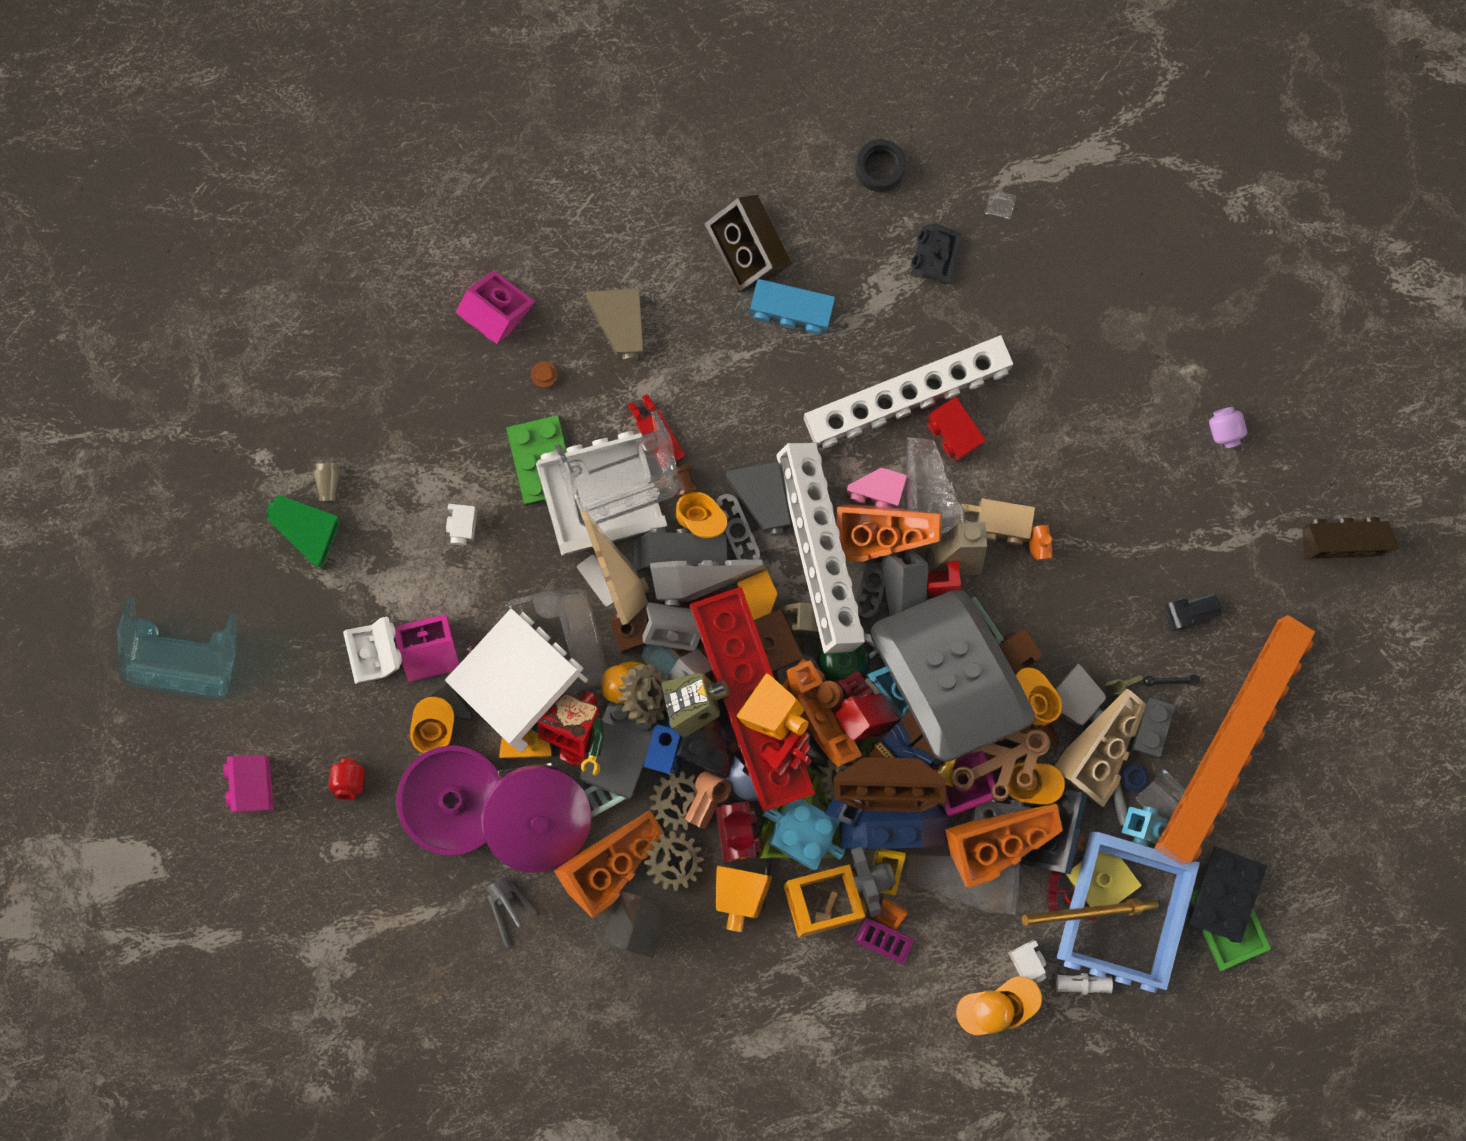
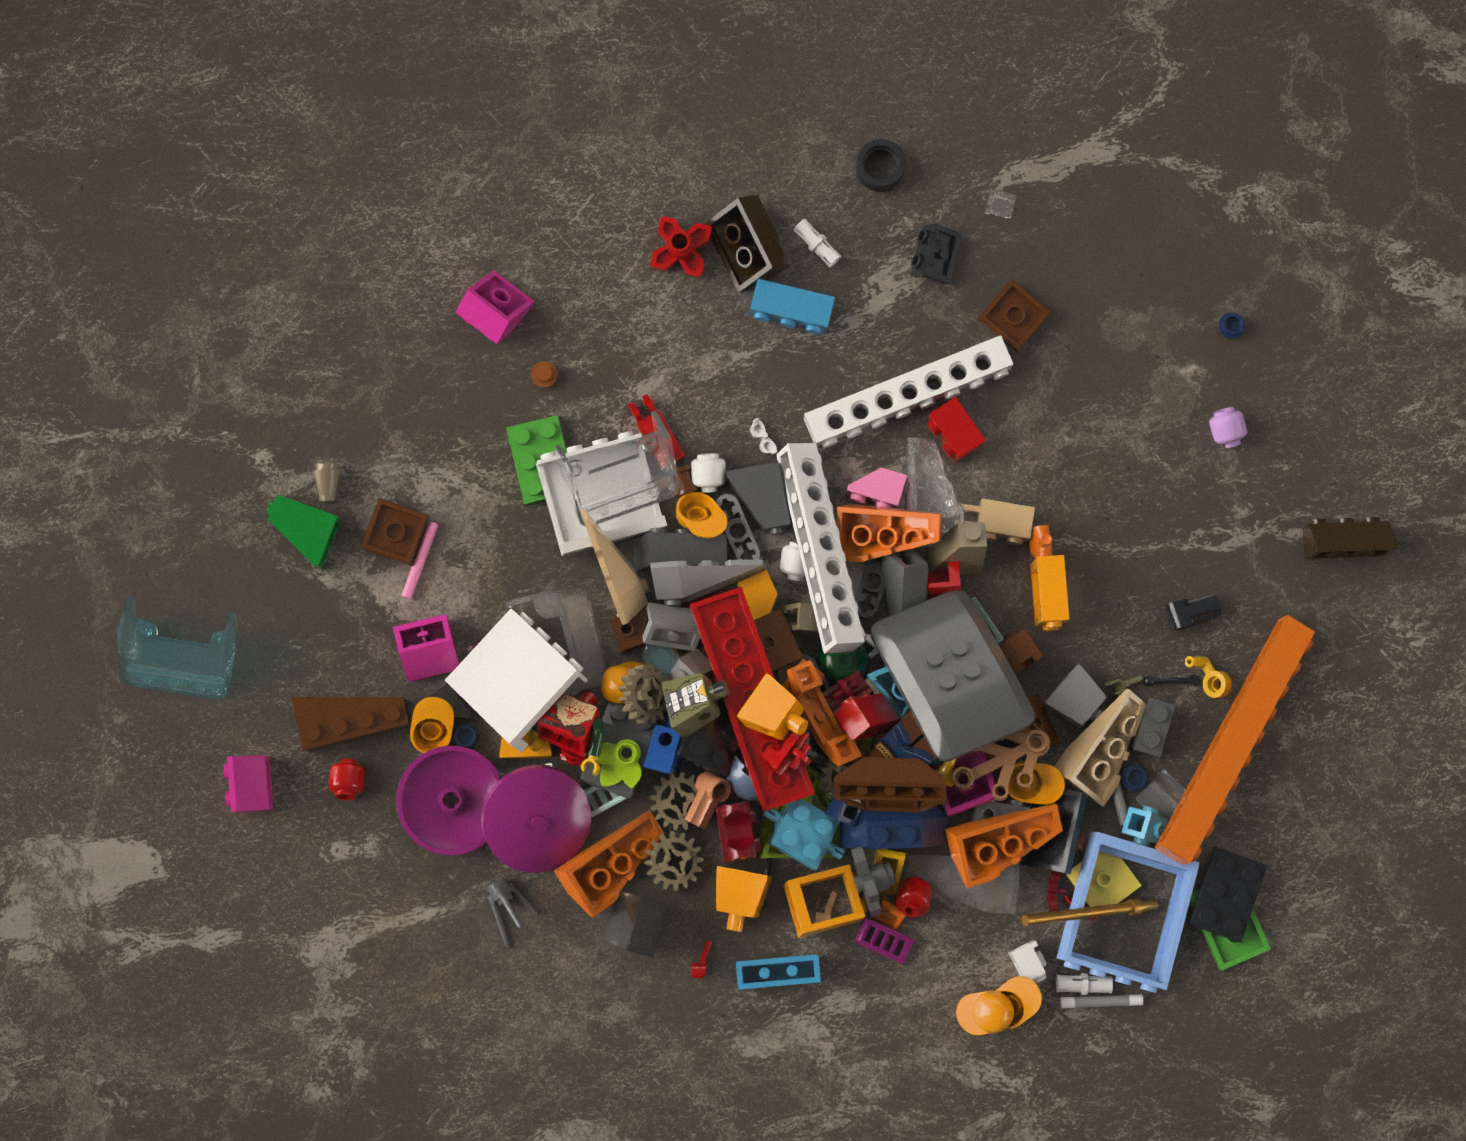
white bracket [343,617,402,684] -> none
white brick [446,504,477,545] -> none
white sticker [577,554,613,606] -> none
dark tan slope [586,289,644,361] -> none
dark orange plate [817,681,843,708] -> none
light orange cap [1016,668,1062,726] -> none
none -> reddish brown wedge [291,697,412,752]
none -> reddish brown plate [360,498,430,566]
none -> bright pink bar [401,521,439,600]
none -> dark blue plate [452,723,479,749]
none -> lime plate [596,739,642,788]
none -> red plant [650,216,712,278]
none -> white head [691,453,726,492]
none -> red hand [691,941,712,978]
none -> dark azure brick [736,954,821,990]
none -> white piece [750,418,777,455]
none -> white head [779,541,805,581]
none -> white pin [793,219,842,268]
none -> red head [895,876,933,918]
none -> reddish brown plate [977,279,1052,353]
none -> light orange window [1030,555,1069,632]
none -> light grey bar [1060,994,1143,1008]
none -> yellow plate [1185,656,1232,698]
none -> dark blue plate [1218,313,1245,339]

